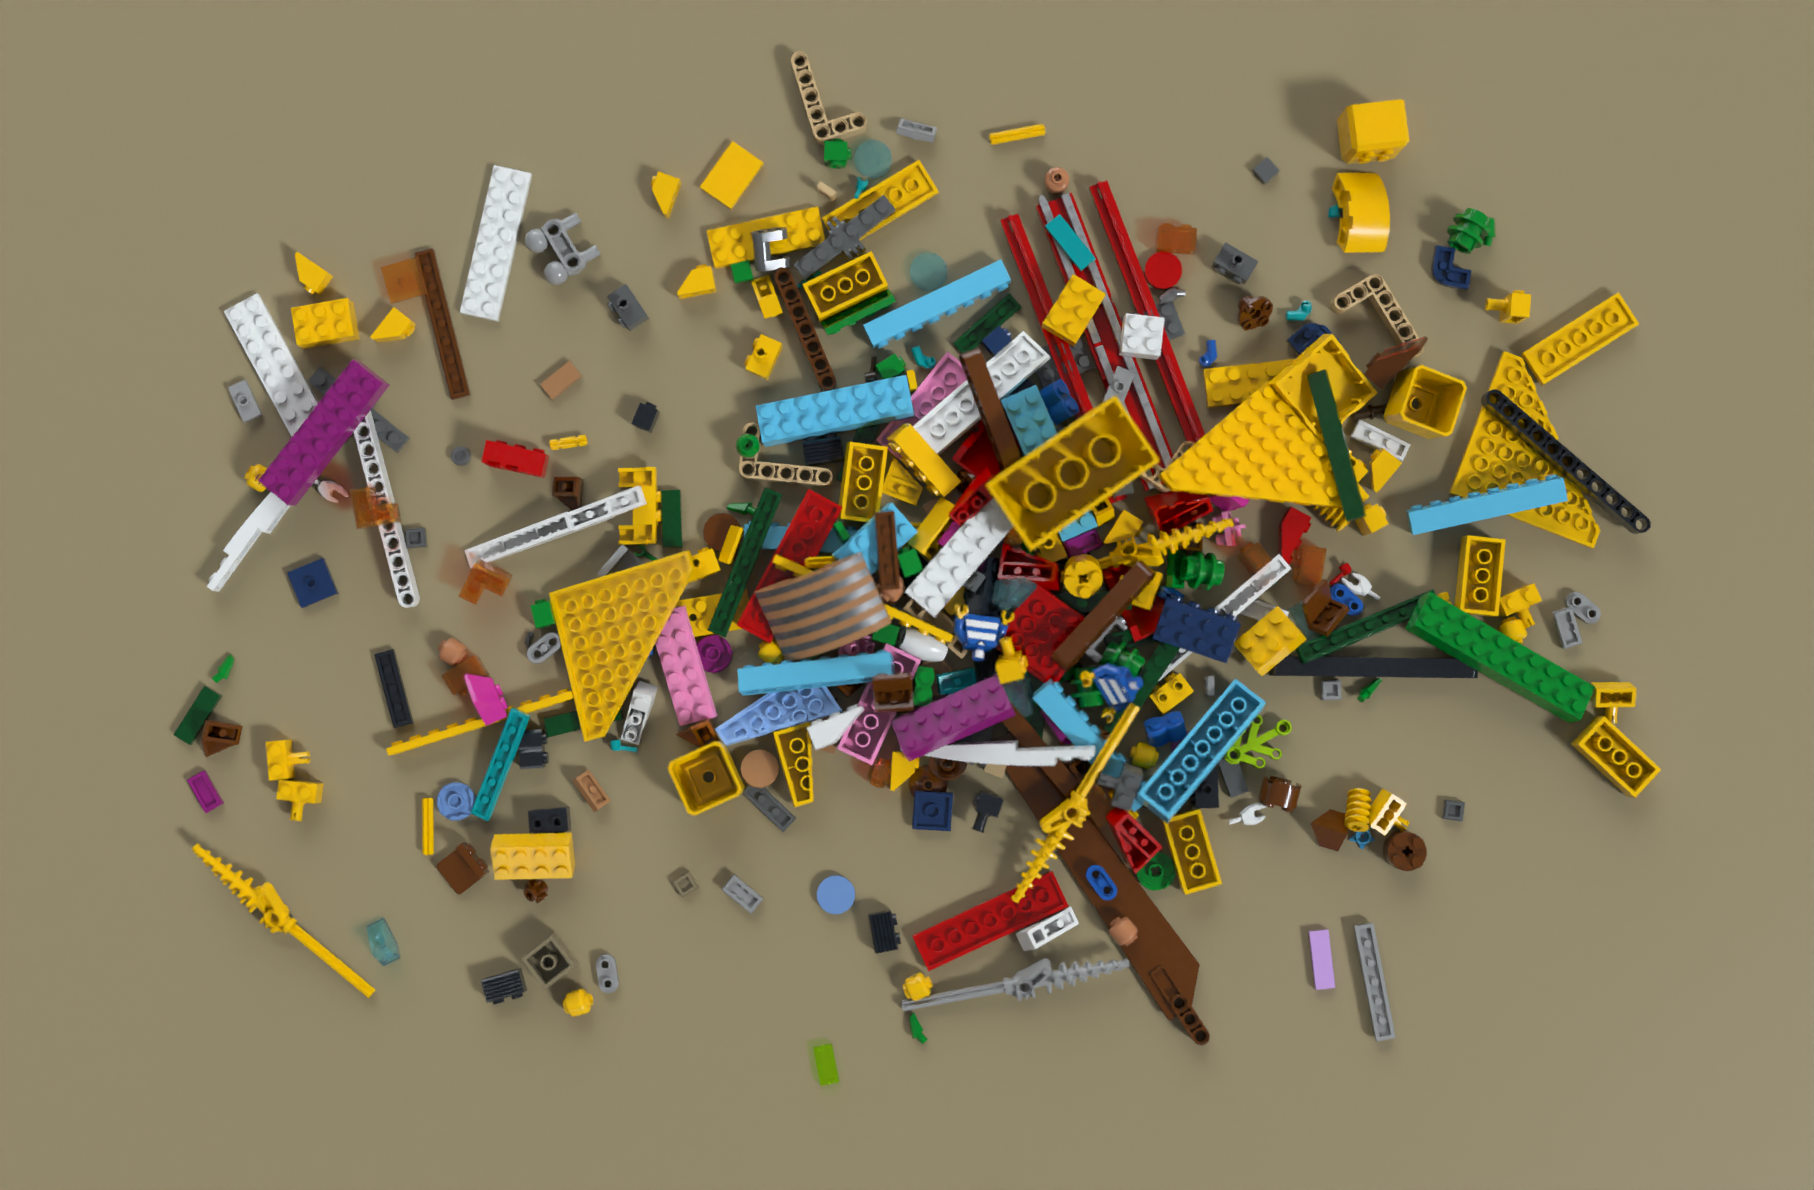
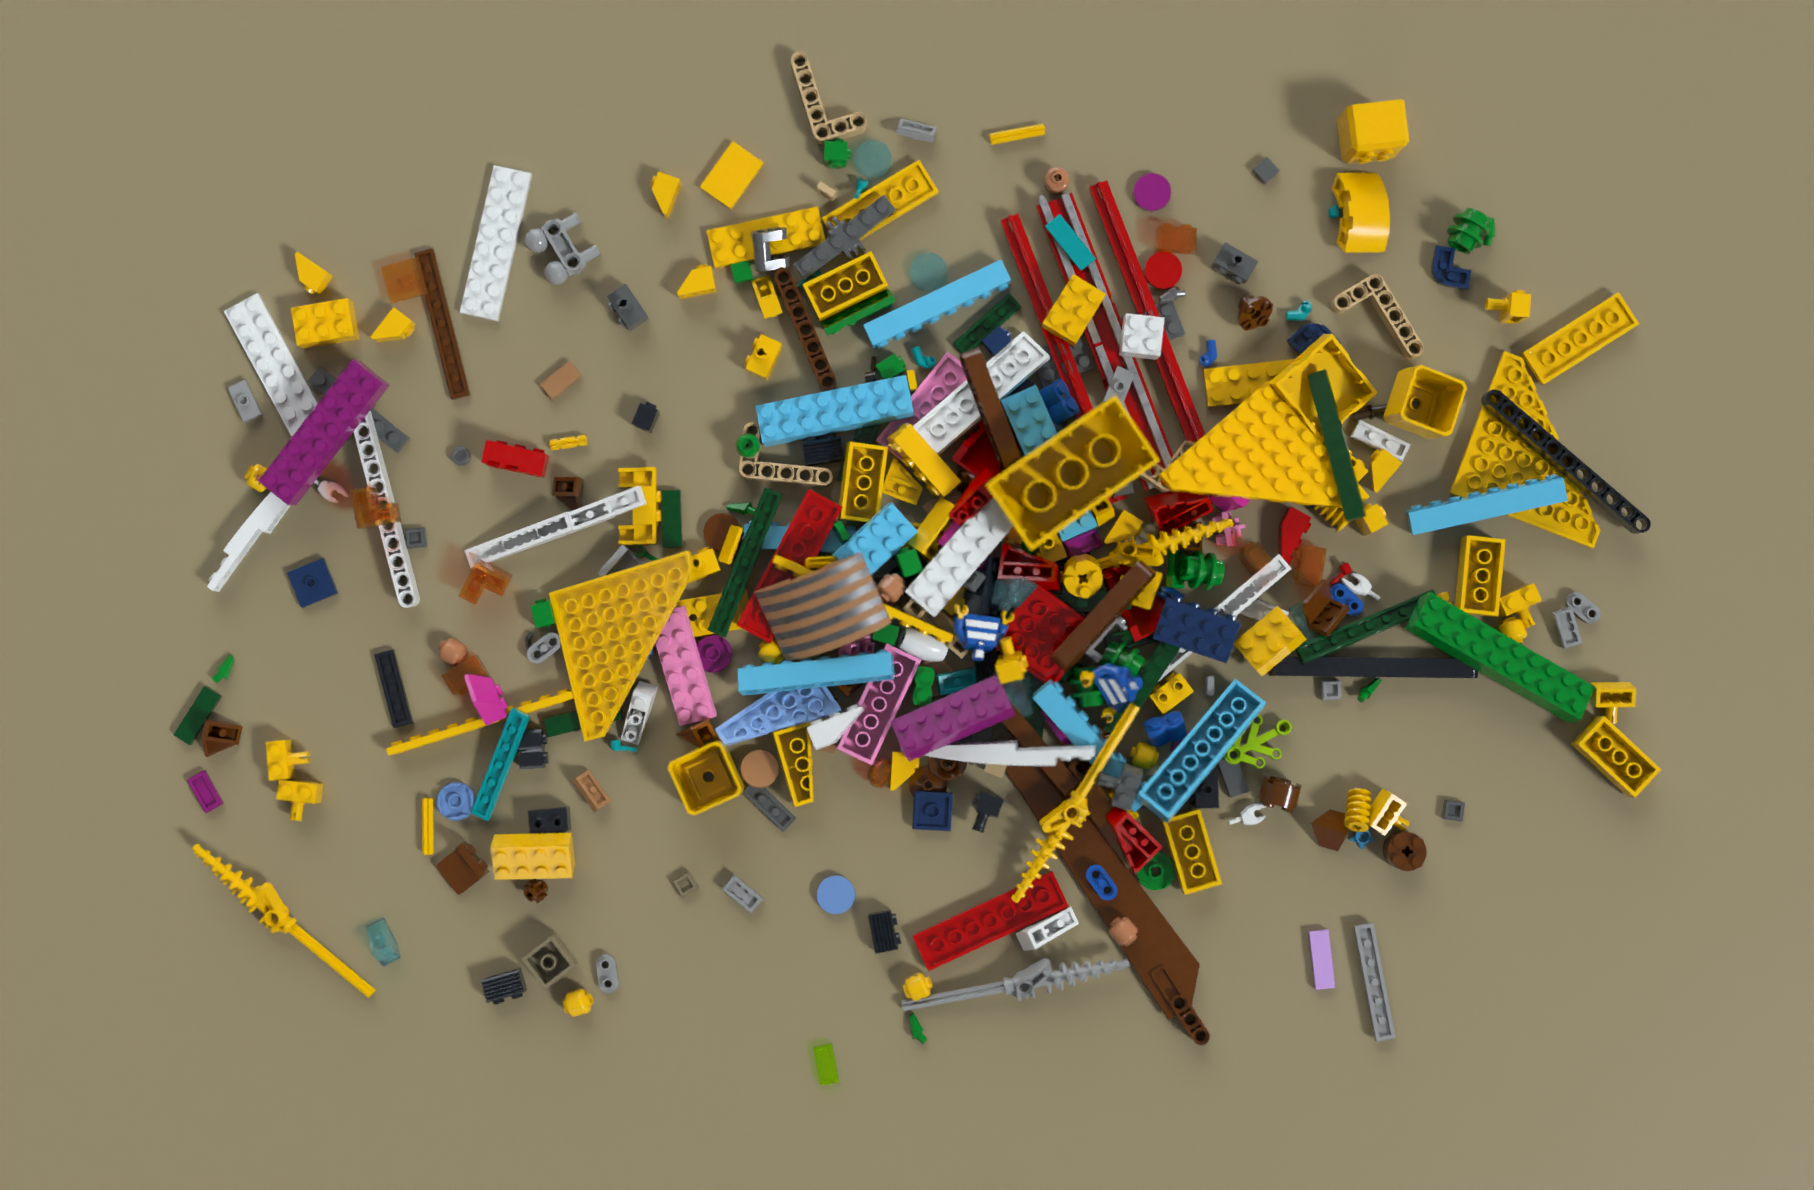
reddish brown bracket [872,672,914,713] -> none
reddish brown tile [874,511,900,590] -> none
reddish brown slope [1364,336,1428,389] -> none
none -> magenta tile [1133,173,1171,212]

